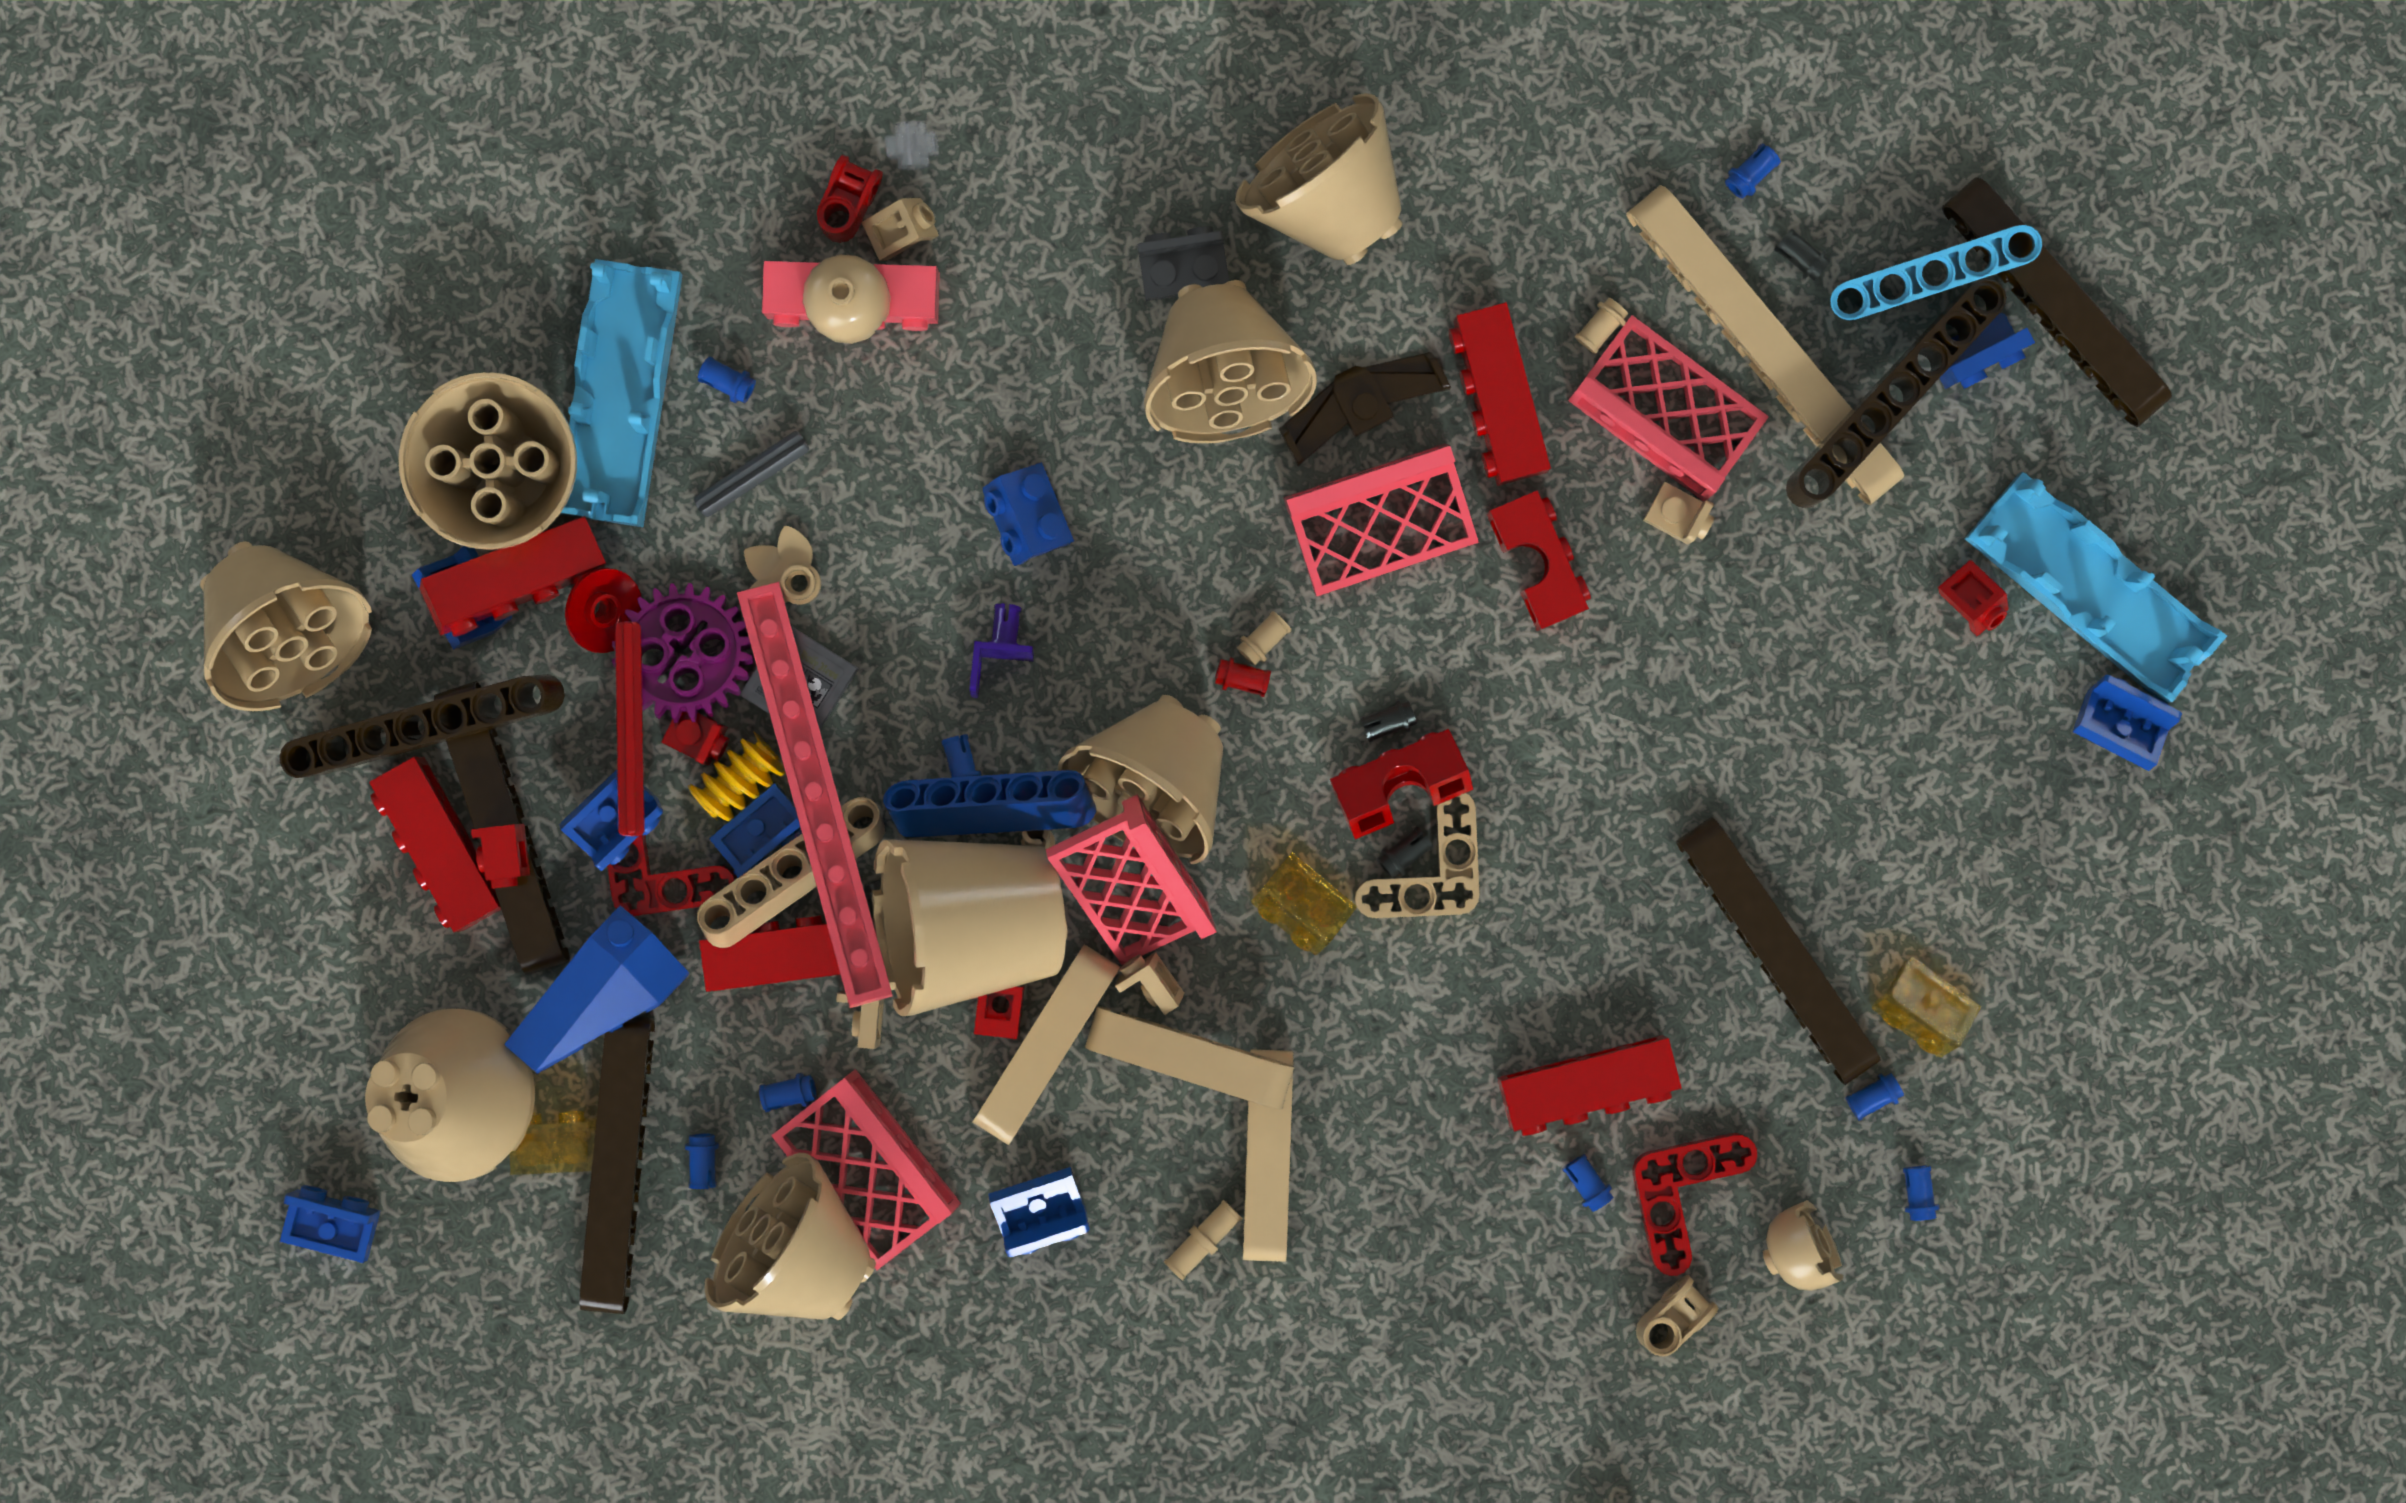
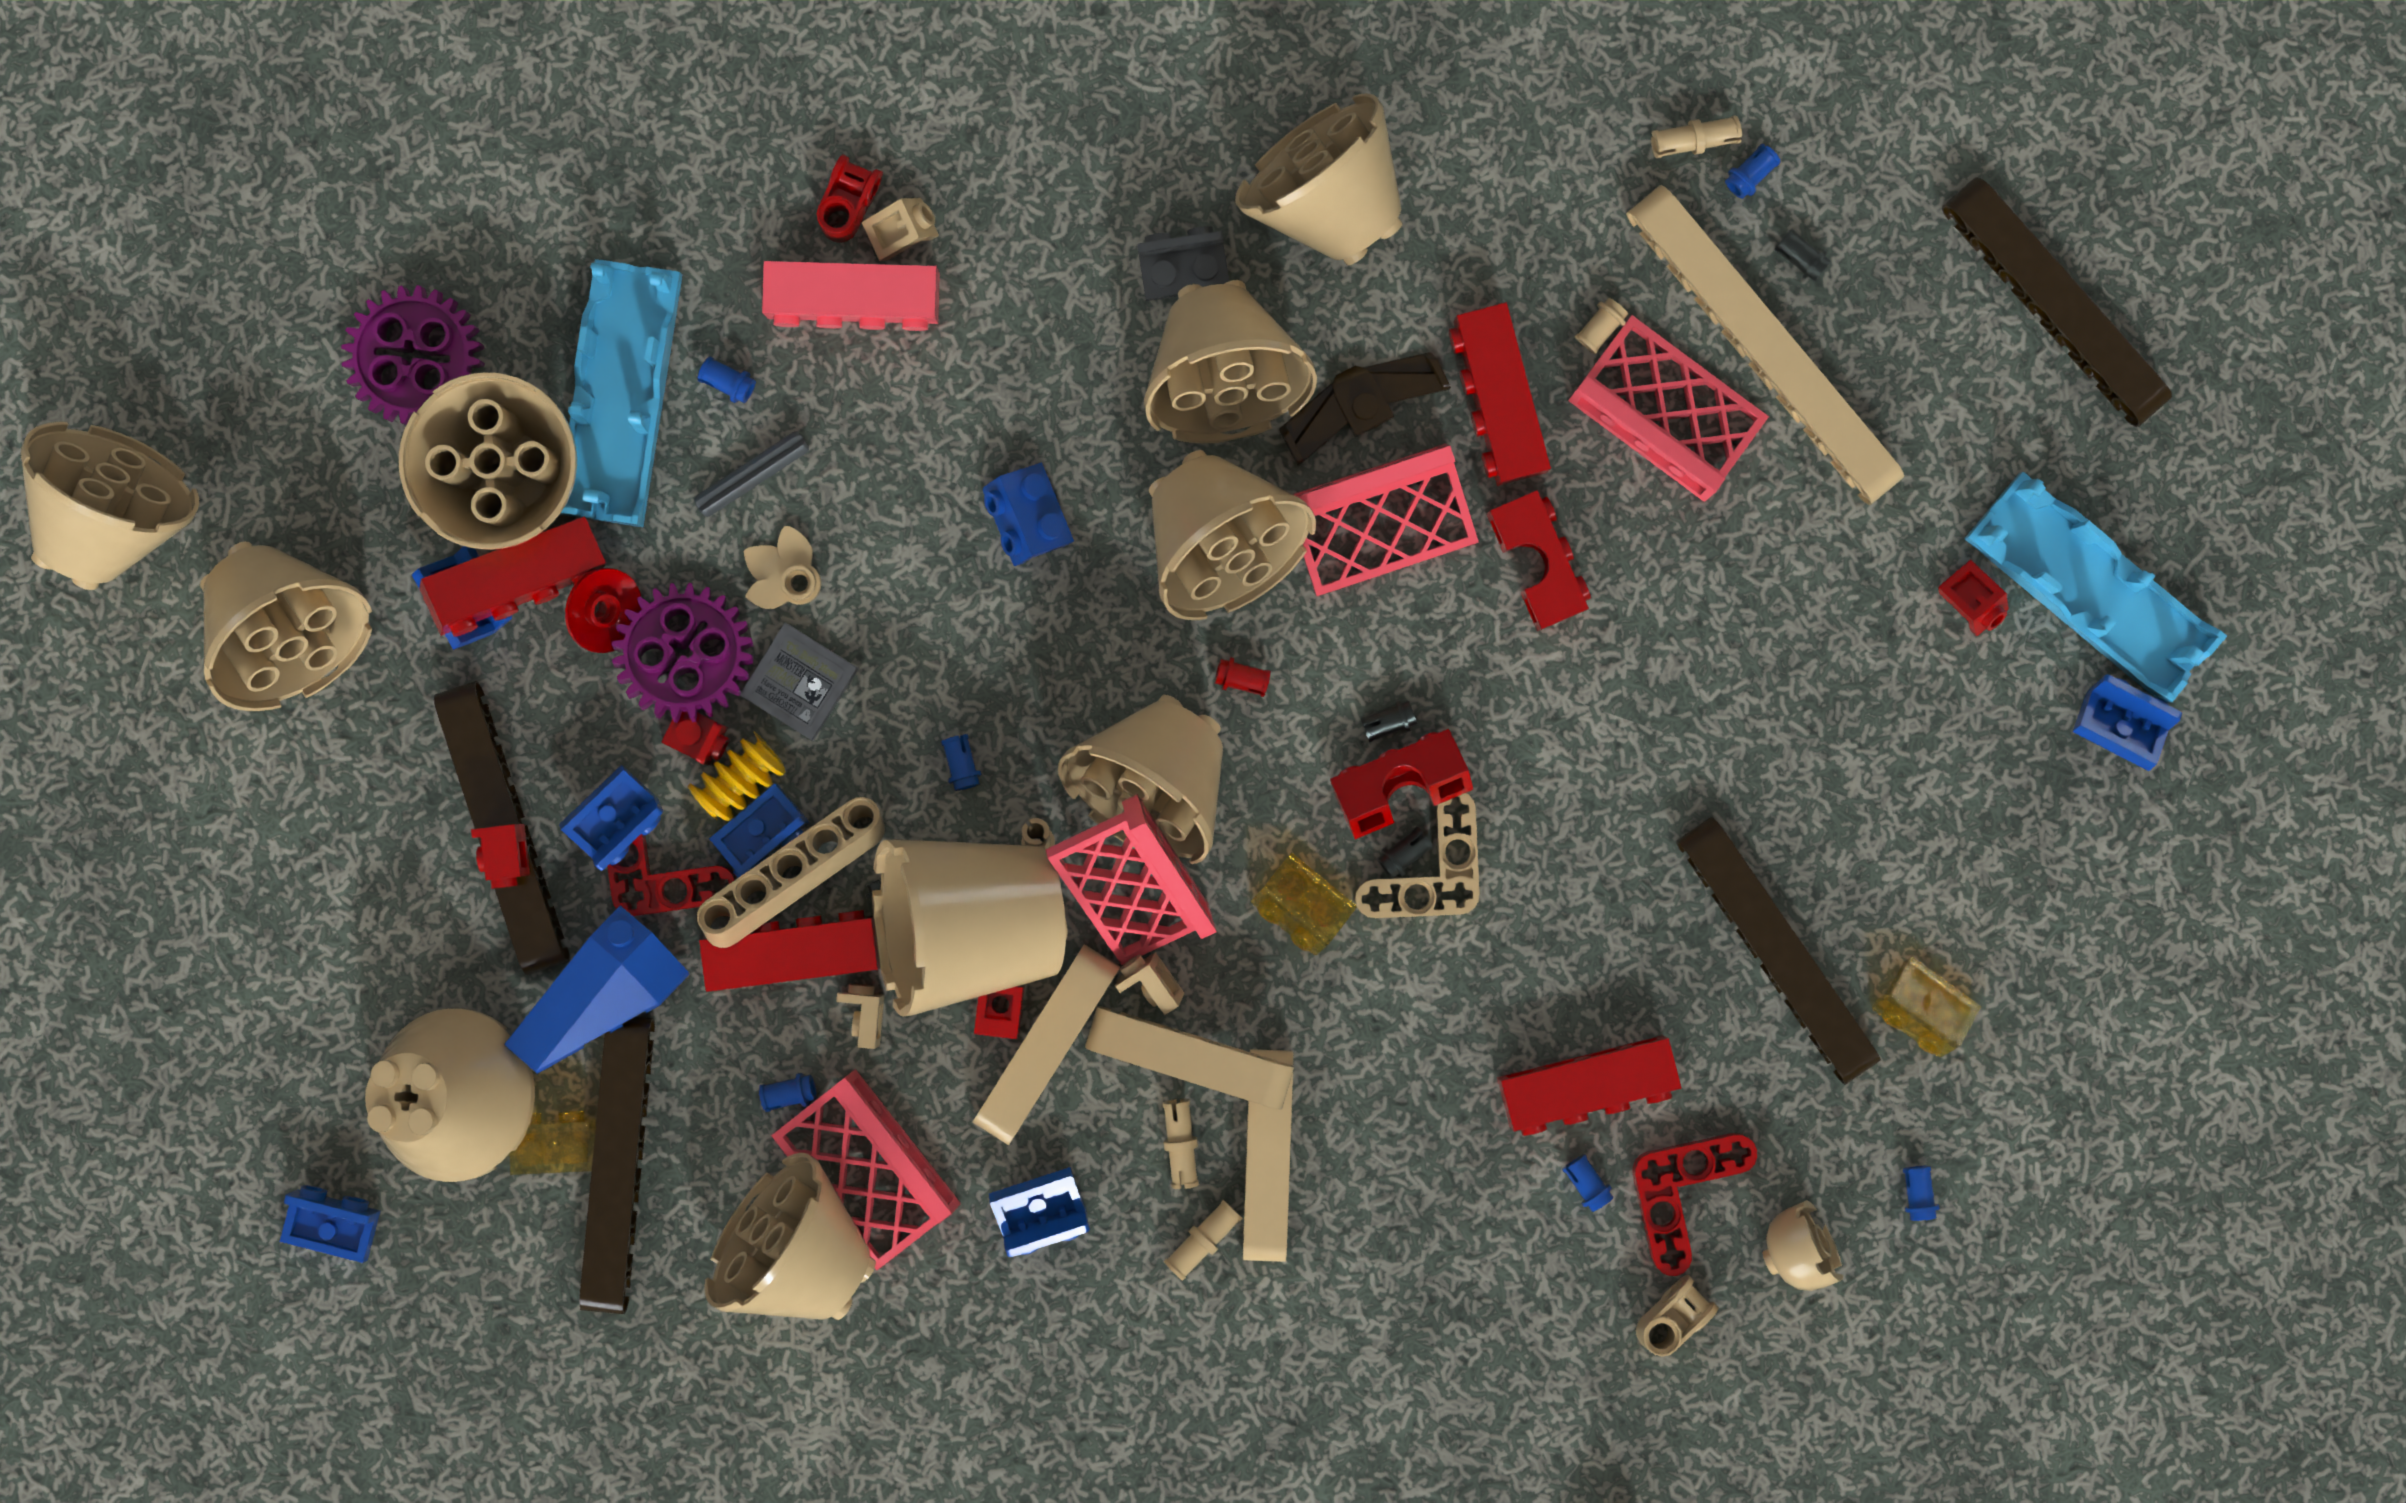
dark brown beam [280,674,565,778] -> none
red brick [369,756,501,933] -> none
red axle [615,621,645,837] -> none
blue pin [685,1133,719,1189] -> none
coral plate [737,582,892,1008] -> none
tan cylinder [803,254,891,344] -> none
blue beam [883,770,1096,838] -> none
clear gear [885,121,939,170] -> none
dark purple bracket [970,603,1034,698] -> none
tan pin [1237,611,1292,666] -> none
tan bracket [1643,482,1715,545] -> none
dark brown beam [1786,278,2007,508] -> none
medium azure beam [1830,225,2042,320] -> none
blue pin [1845,1073,1904,1121] -> none
blue bracket [1940,313,2035,389] -> none
none -> tan cone [21,422,199,590]
none -> magenta gear [341,285,485,425]
none -> tan cone [1149,450,1316,620]
none -> tan pin [1163,1099,1199,1189]
none -> tan pin [1651,115,1742,158]

